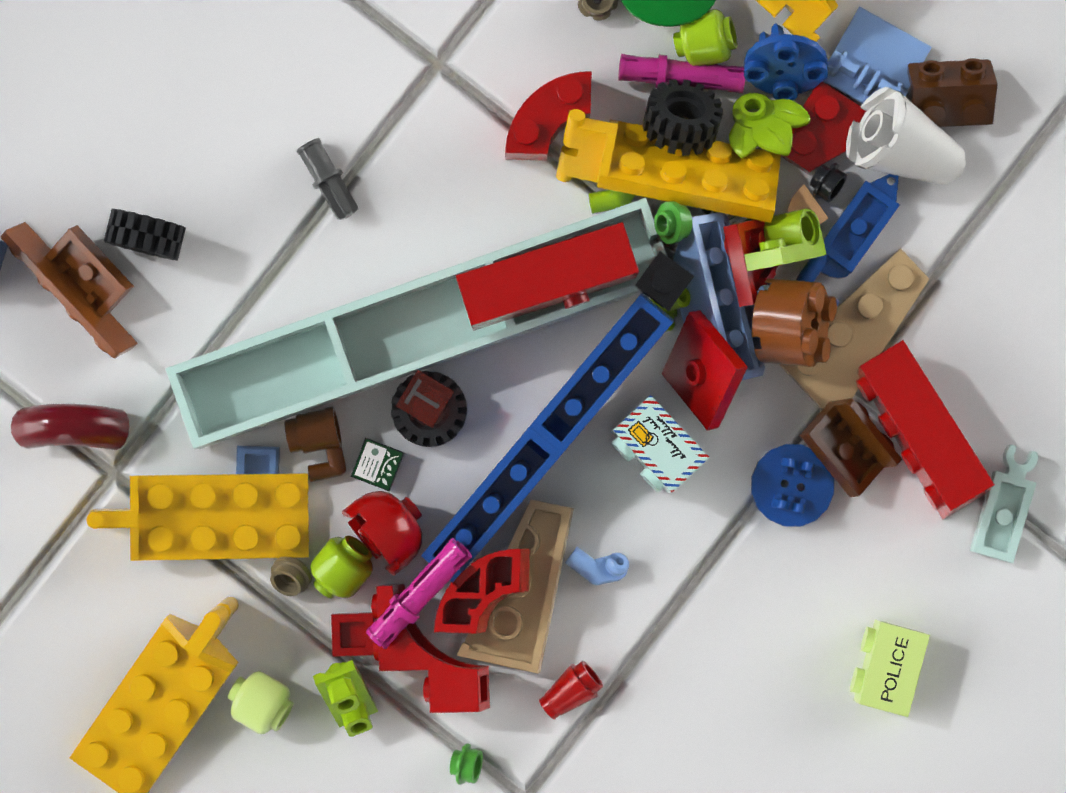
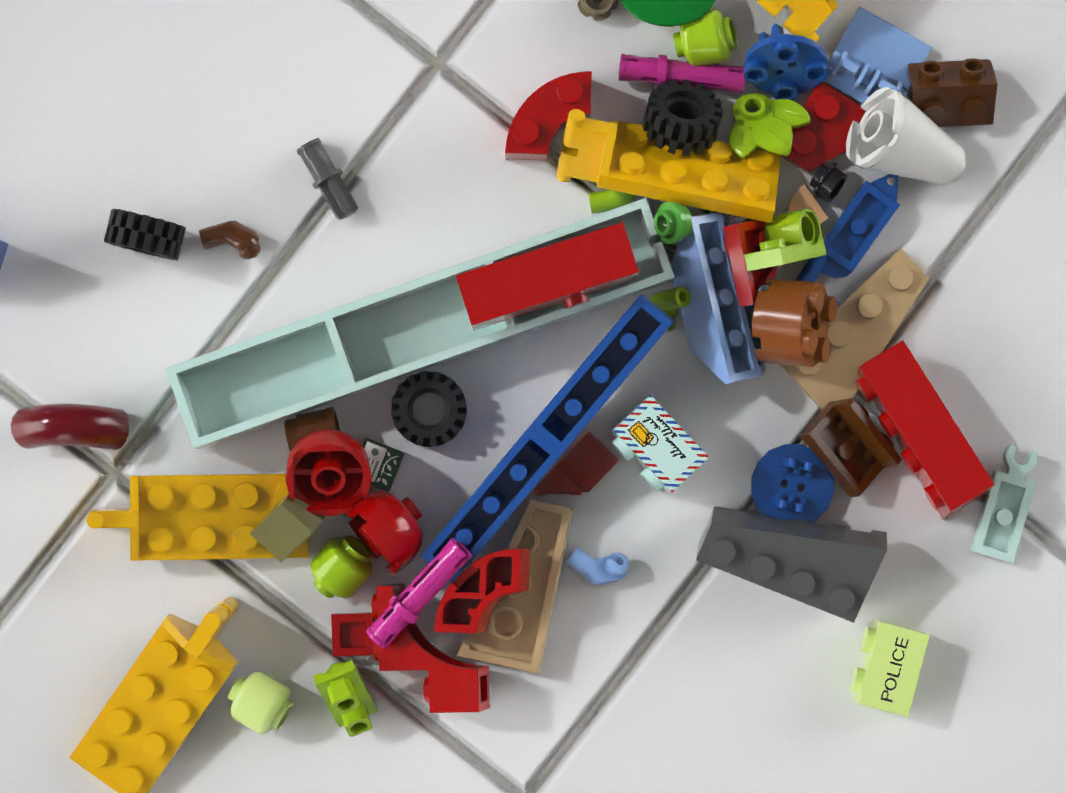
dark orange bracket [1,222,138,358] -> none
medium blue tile [236,446,280,474] -> none
dark tan plate [270,557,312,596] -> none
clear red tile [396,370,454,428] -> none
bright green plate [450,743,483,785] -> none
red cone [539,661,603,720] -> none
black plate [634,251,694,311] -> none
red plate [661,310,748,431] -> none
none -> reddish brown arm [199,221,261,259]
none -> olive slope [249,492,326,562]
none -> red cylinder [285,429,372,516]
none -> clear red slope [532,432,619,496]
none -> dark grey wedge [696,506,887,623]

